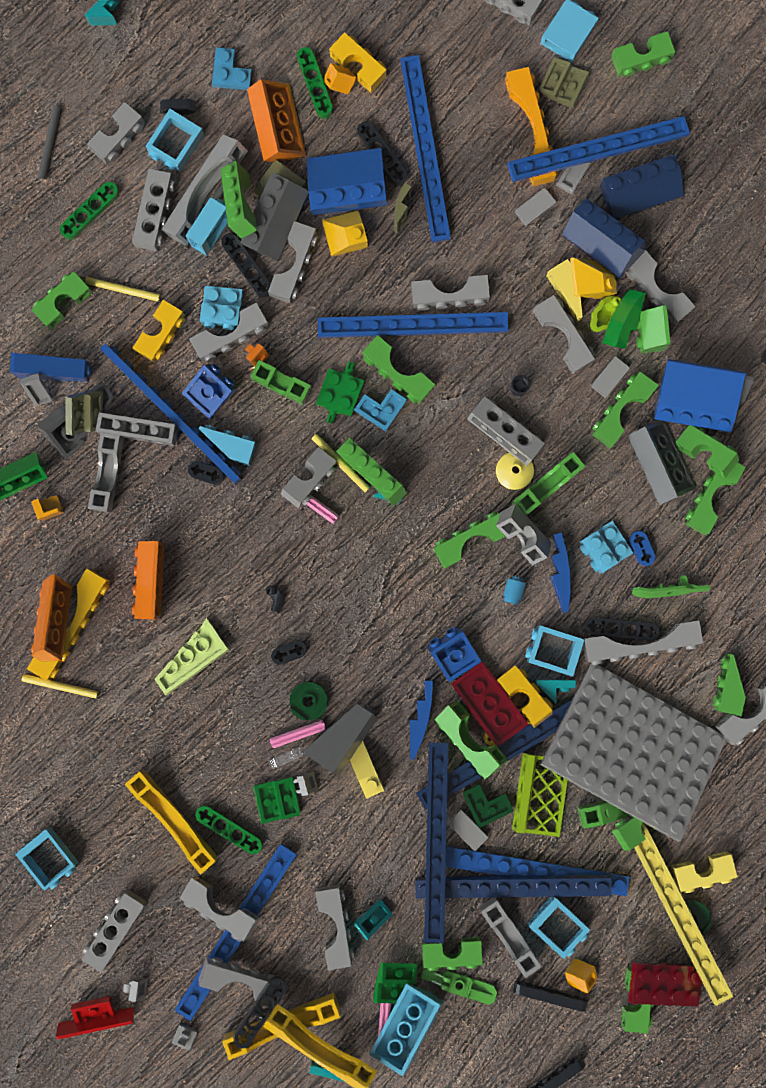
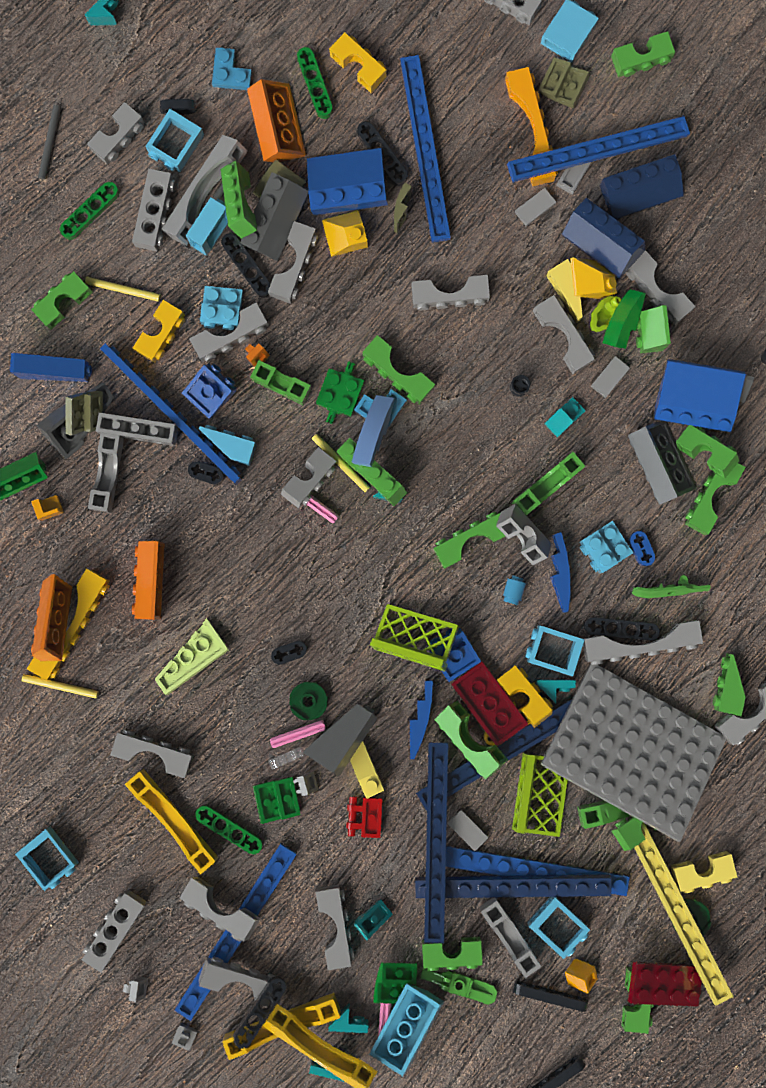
light grey tile [20,373,53,407] -> none
red bracket [56,996,135,1040] -> none
black arm [265,585,284,613] -> none
blue plate [318,312,508,338] -> none
light orange panel [323,63,356,94] -> none
dark green plate [462,784,514,828] -> none
light grey brick [467,396,545,466] -> none
light yellow dish [496,453,534,490] -> none
bright green arch [592,372,658,448] -> none
none -> light grey arch [110,729,194,778]
none -> teal slope [328,1003,368,1033]
none -> red plate [346,796,382,838]
none -> medium blue slope [352,395,395,467]
none -> lime fence [370,604,459,671]
none -> teal slope [544,397,586,437]

